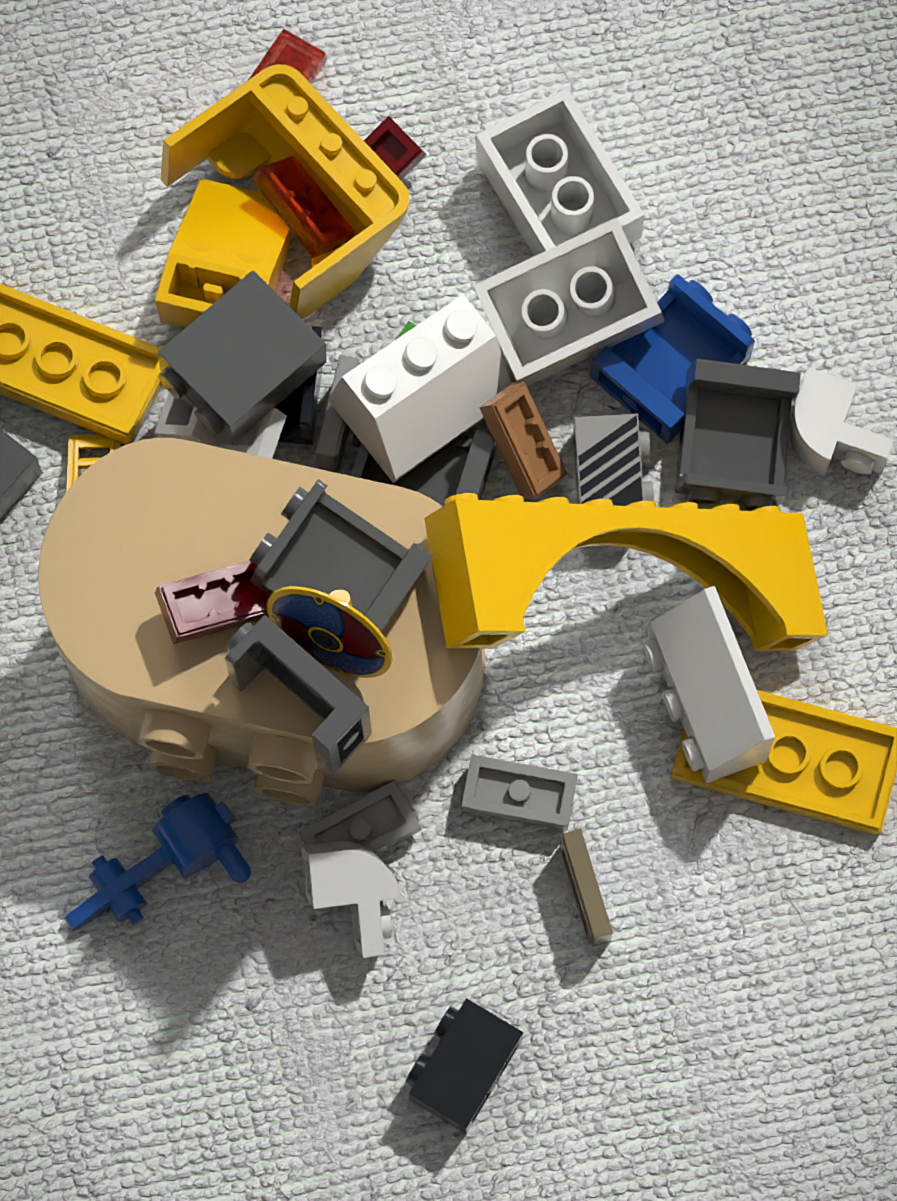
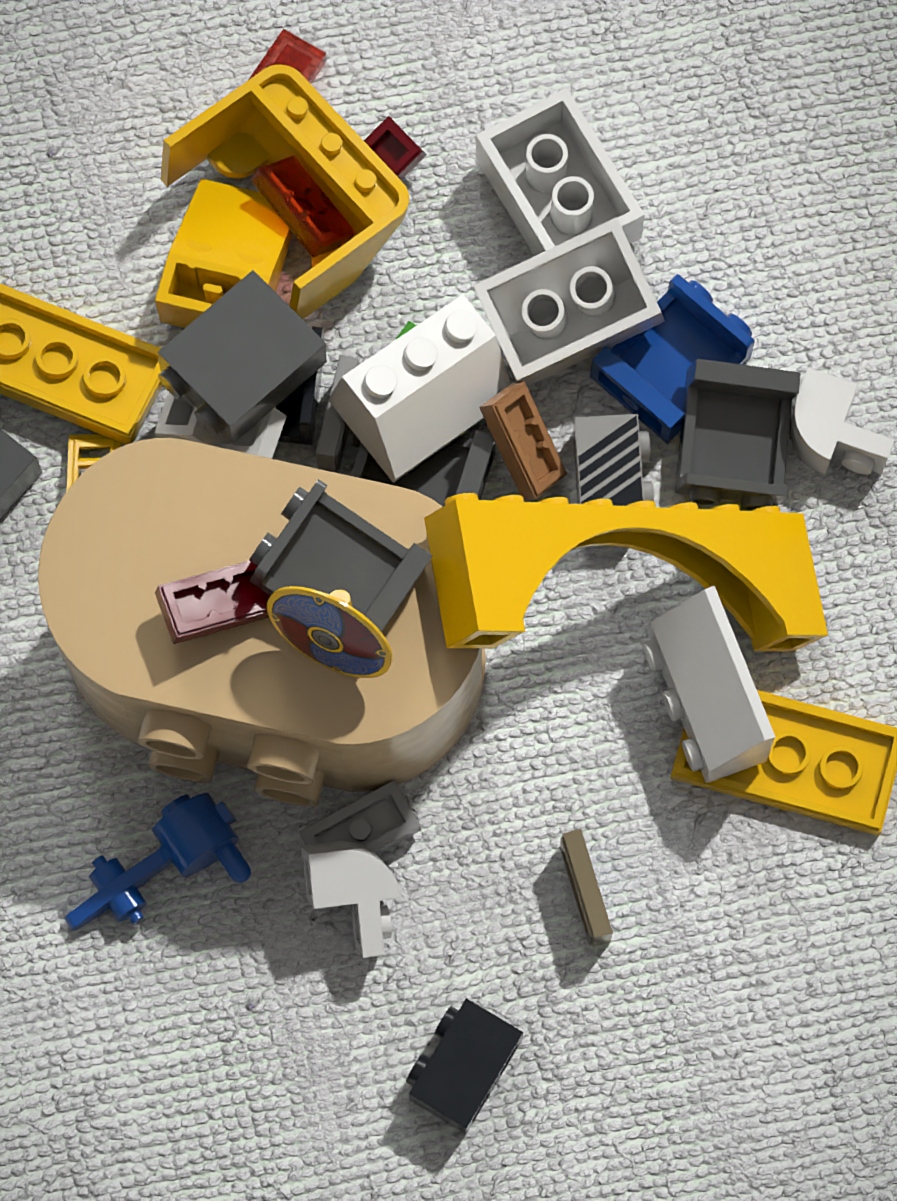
dark grey panel [225,615,372,775] -> none
light grey plate [461,754,578,831] -> none

